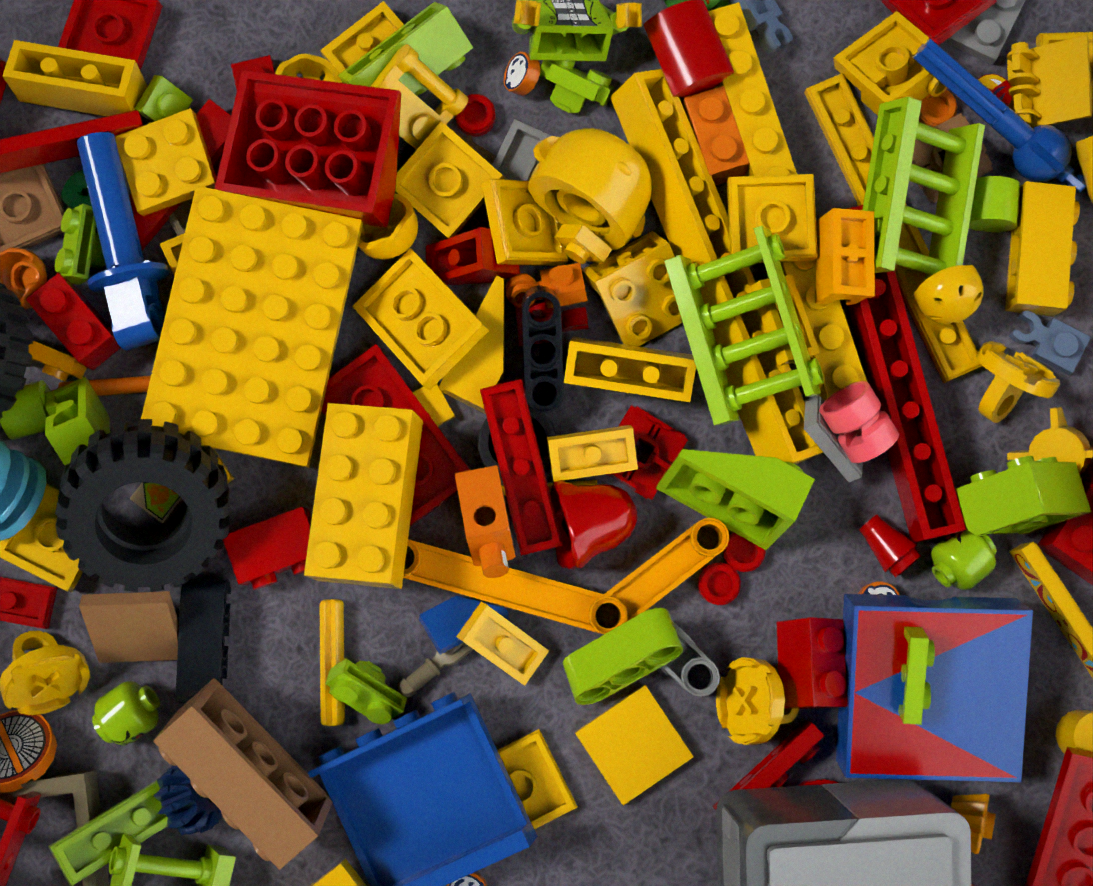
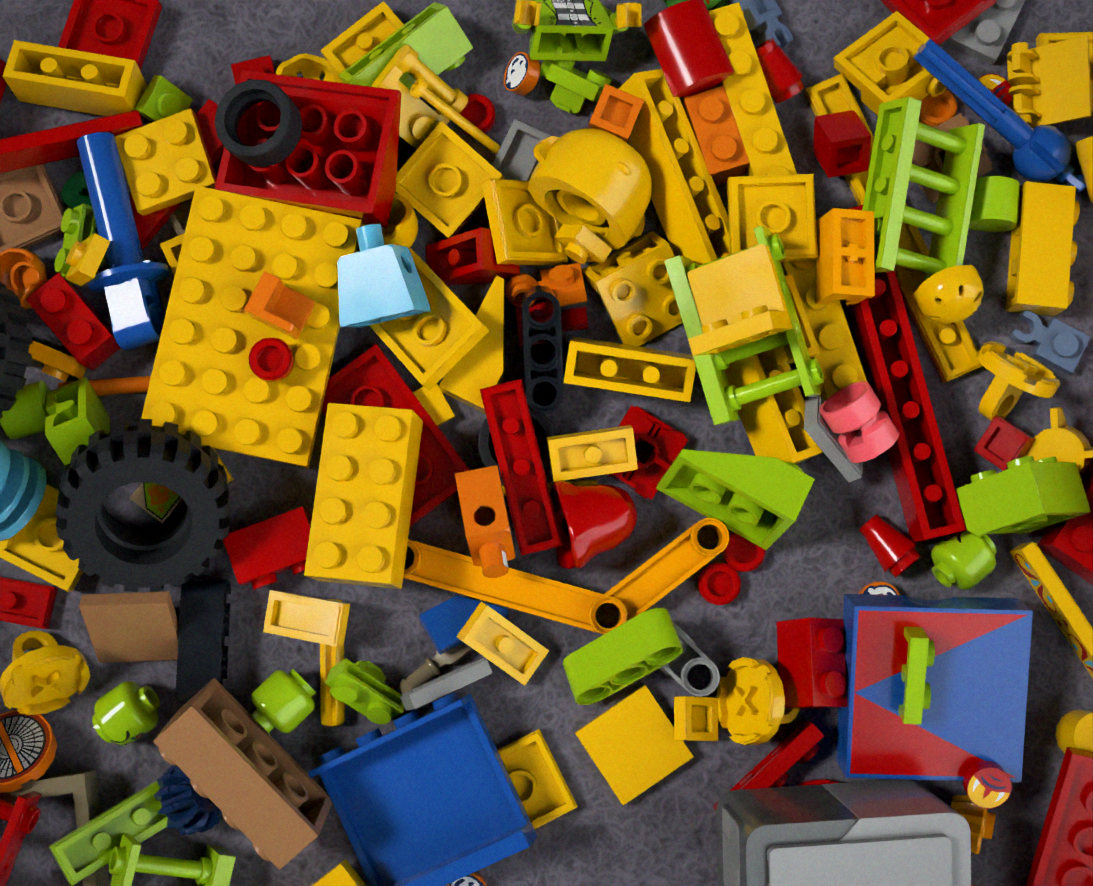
none -> yellow plate [65,233,110,286]
none -> black tyre [214,79,303,167]
none -> orange panel [244,271,315,340]
none -> red tile [249,338,294,383]
none -> lime head [251,669,316,734]
none -> yellow tile [263,590,350,647]
none -> medium azure torso [337,224,431,328]
none -> light grey tile [400,658,493,711]
none -> yellow piece [409,78,501,154]
none -> orange panel [587,83,644,142]
none -> yellow plate [674,696,718,741]
none -> yellow bracket [687,244,793,356]
none -> red cone [755,38,805,104]
none -> red panel [813,110,871,178]
none -> tile [963,761,1012,809]
none -> red tile [973,415,1035,471]

